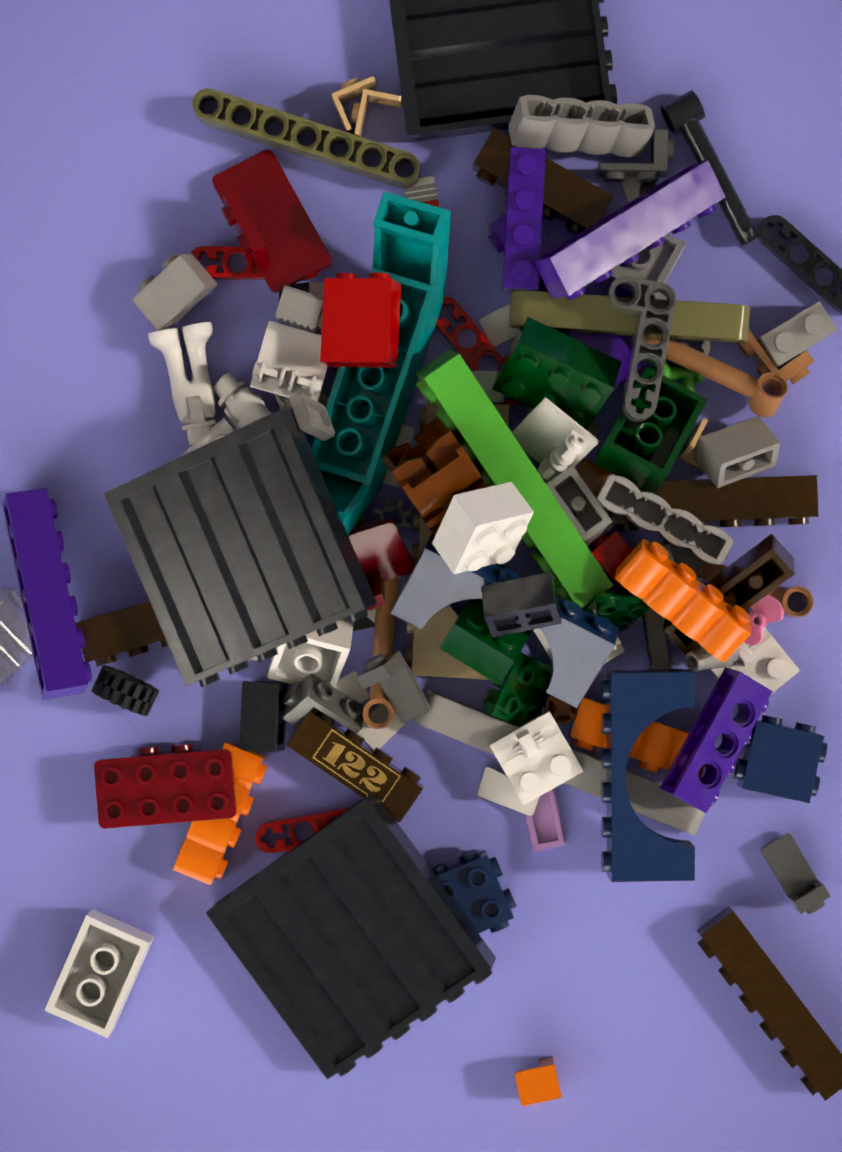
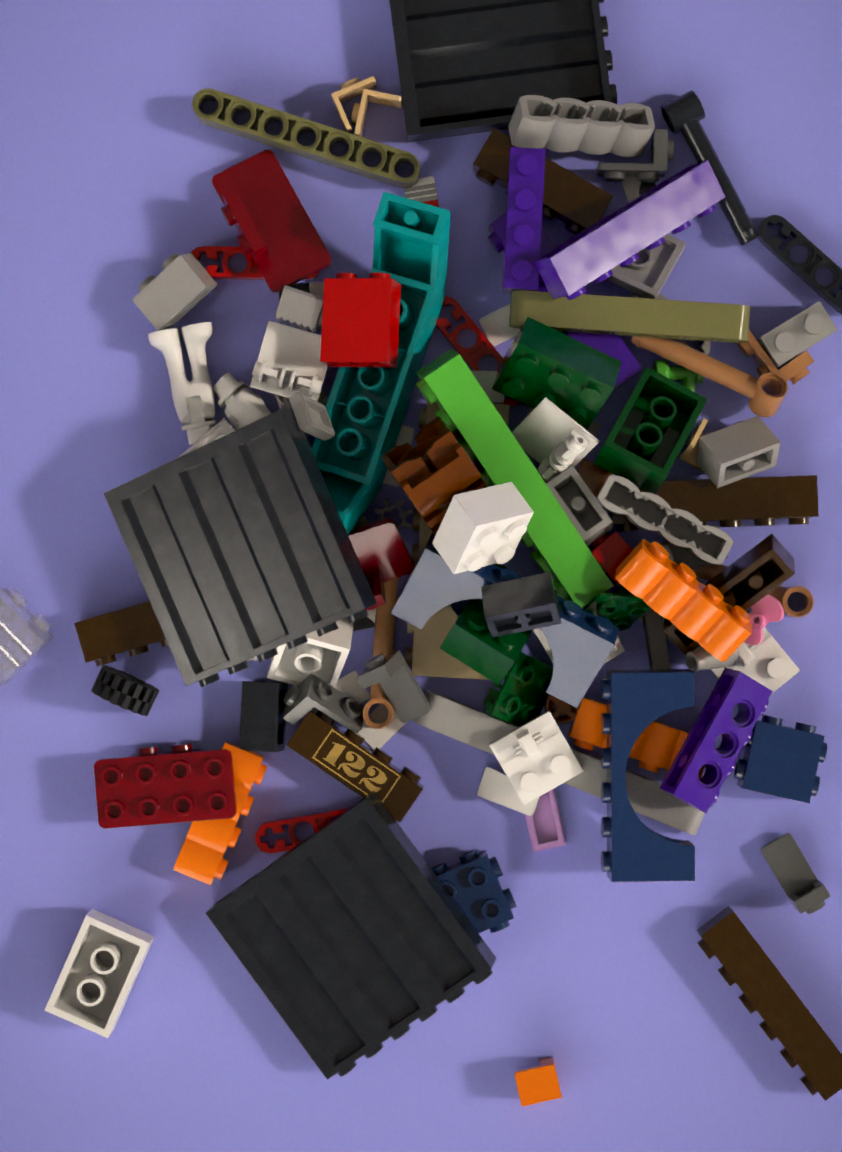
dark purple brick [2,488,92,700] -> none
dark grey beam [607,276,676,422] -> none

